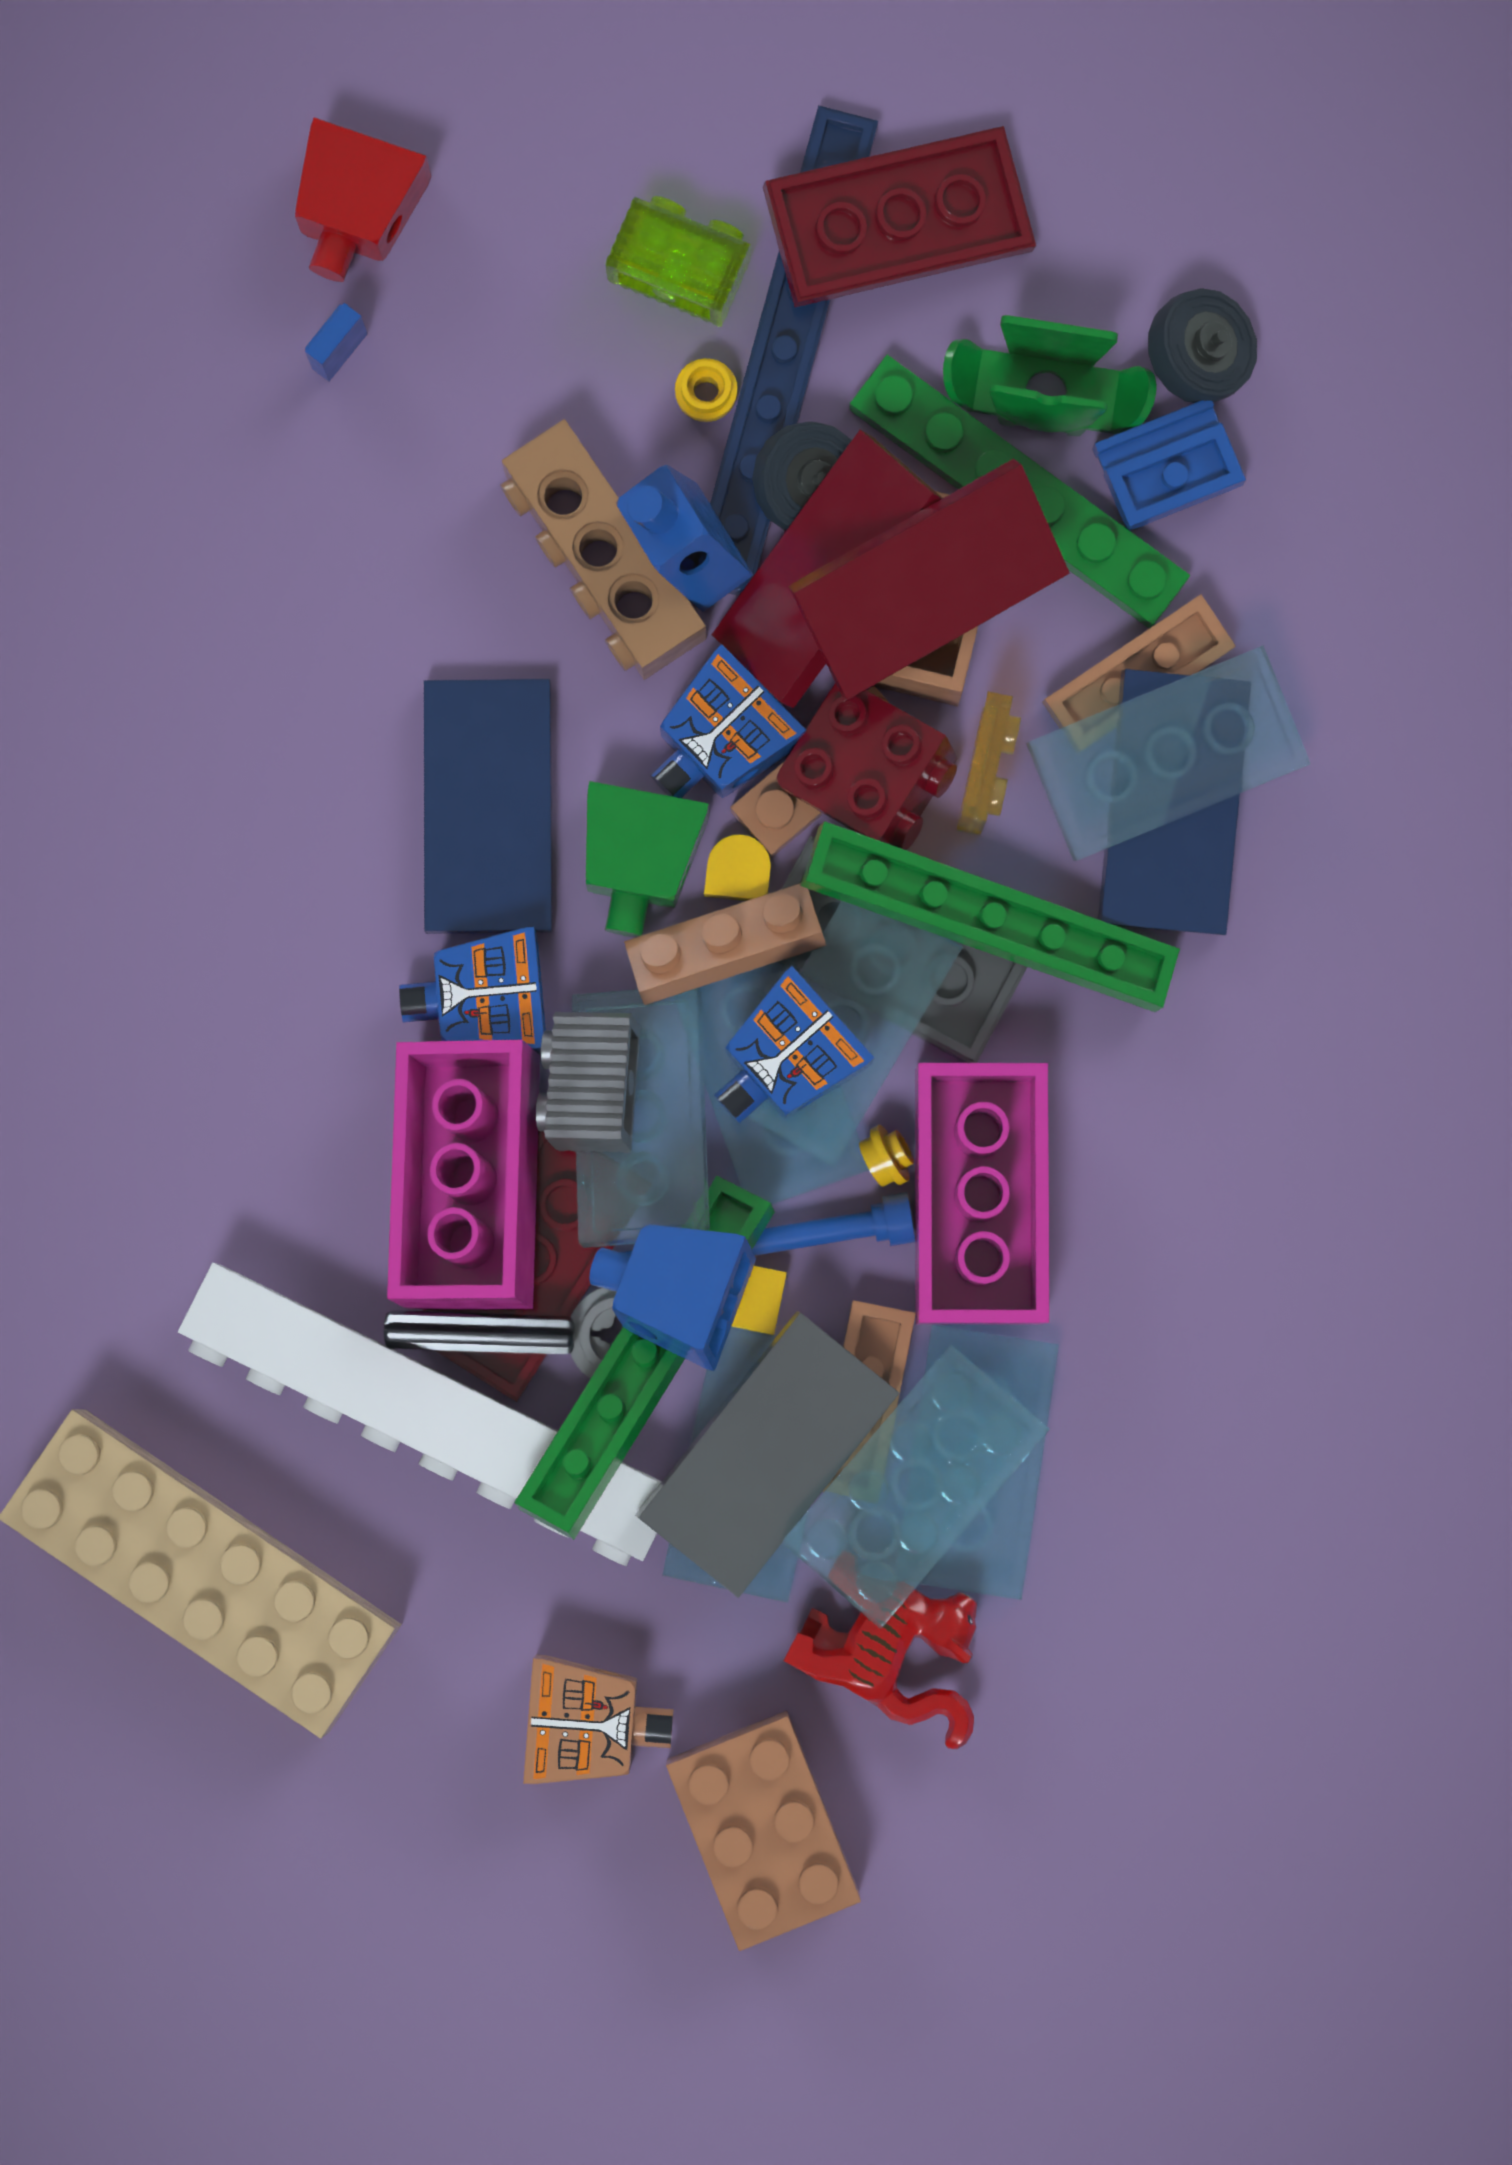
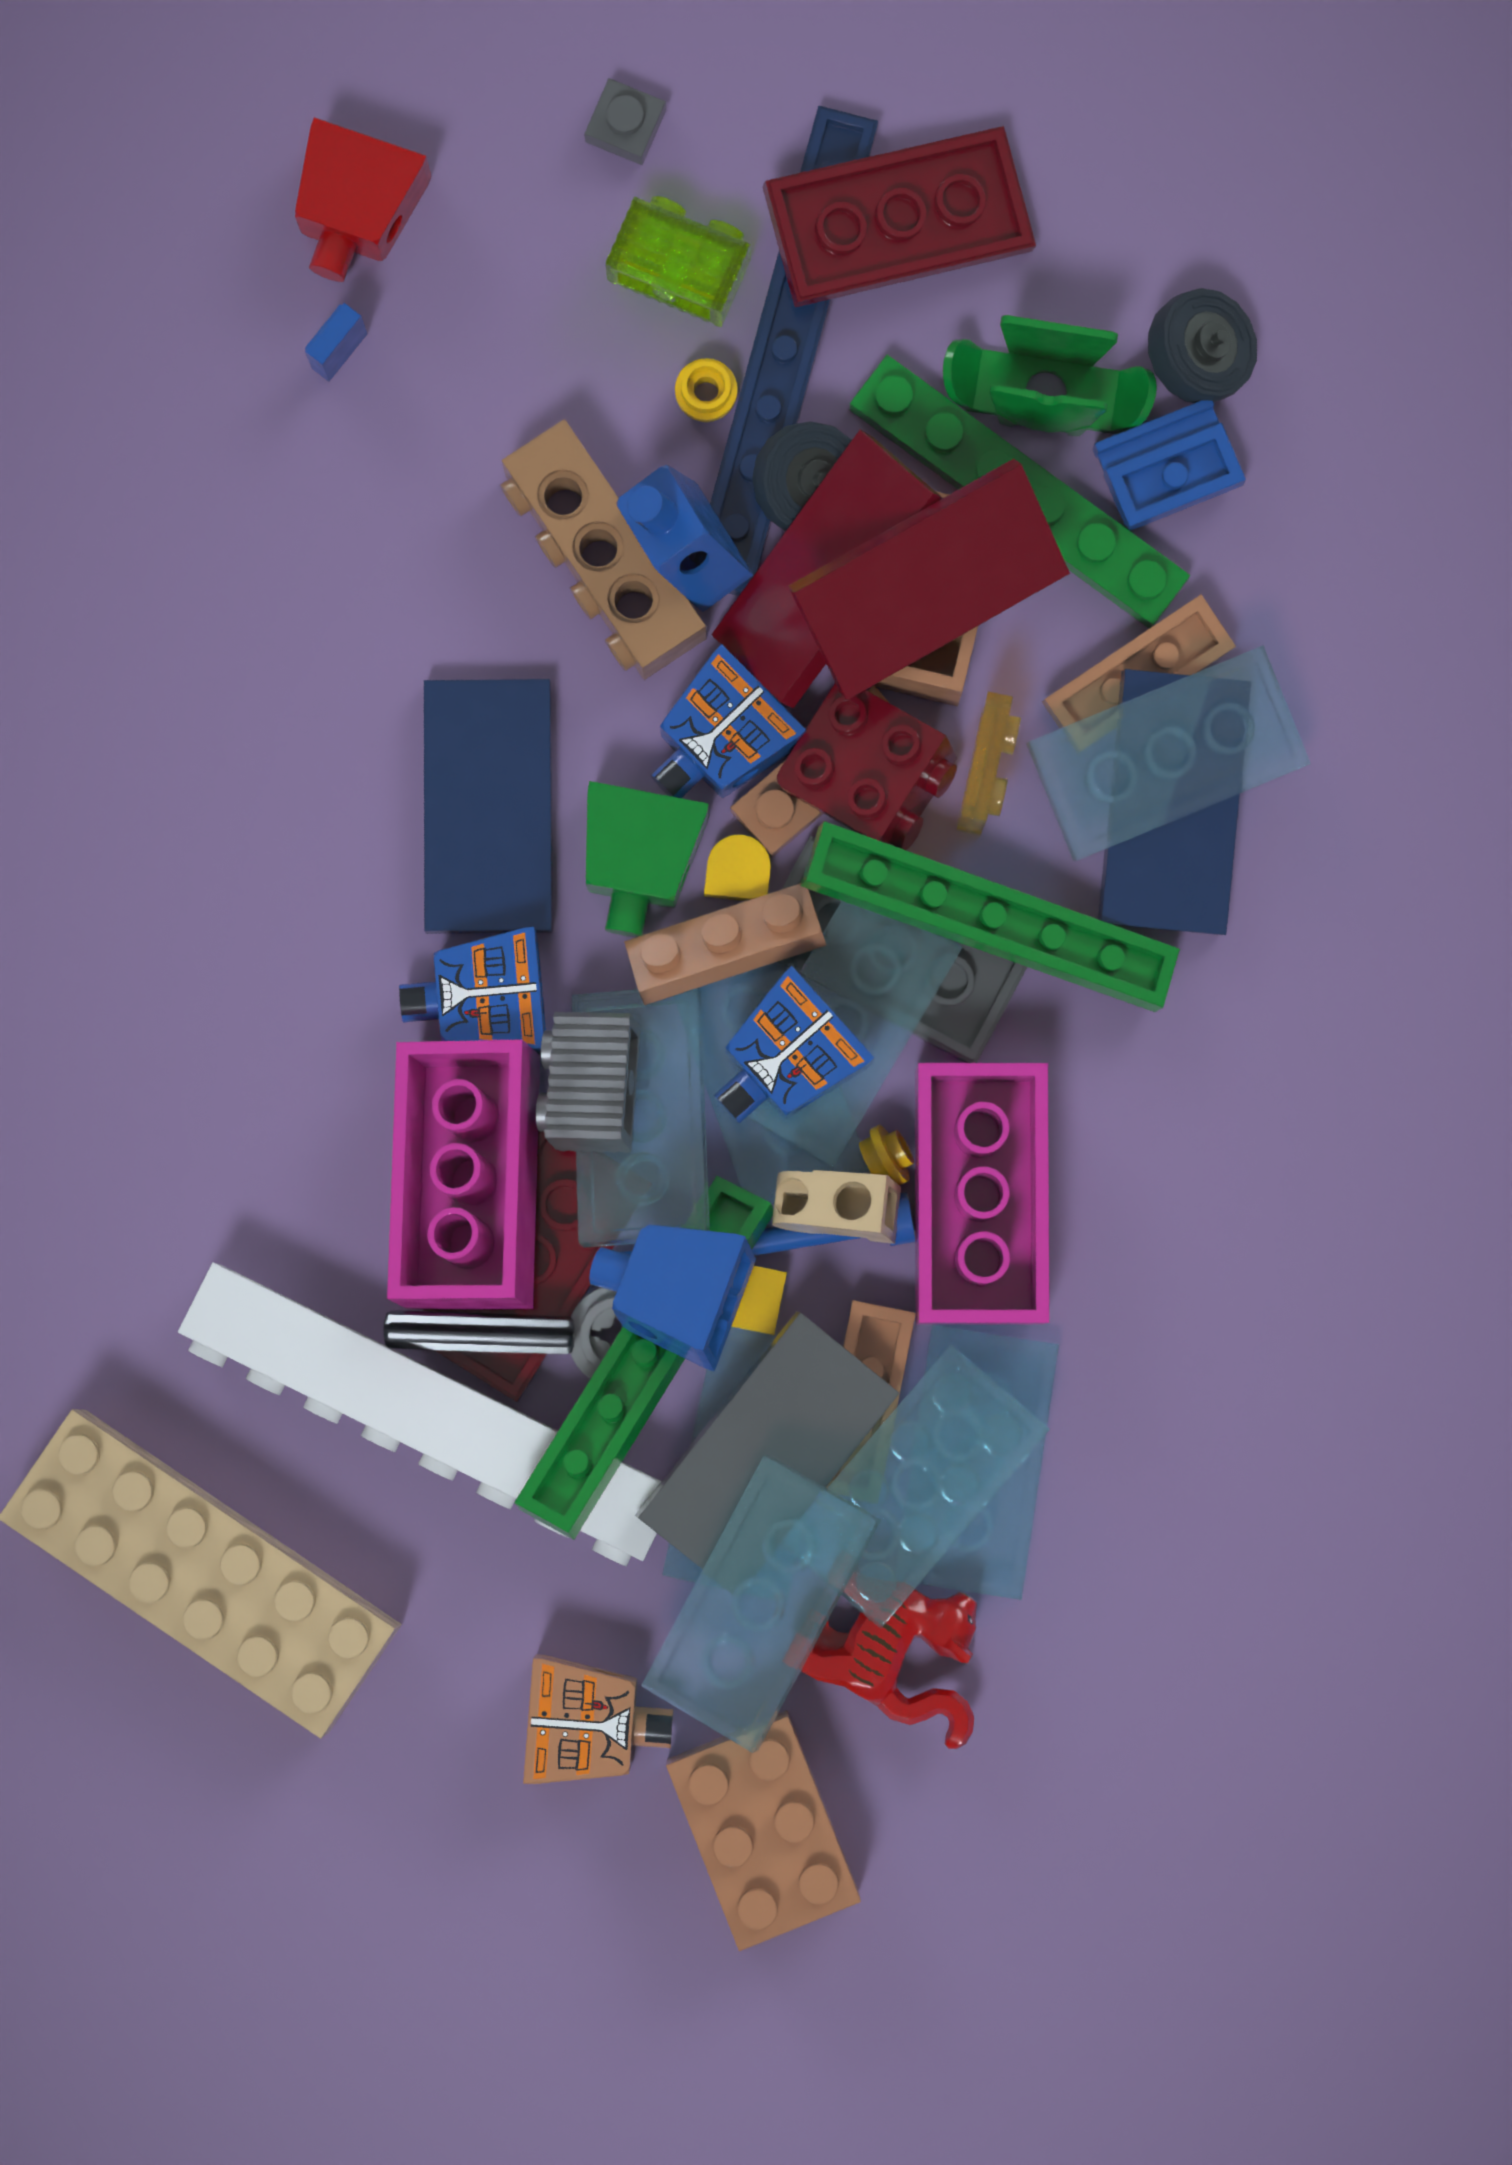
none -> dark grey plate [584,78,666,165]
none -> clear light blue tile [641,1455,881,1753]
none -> tan leg [772,1170,901,1244]

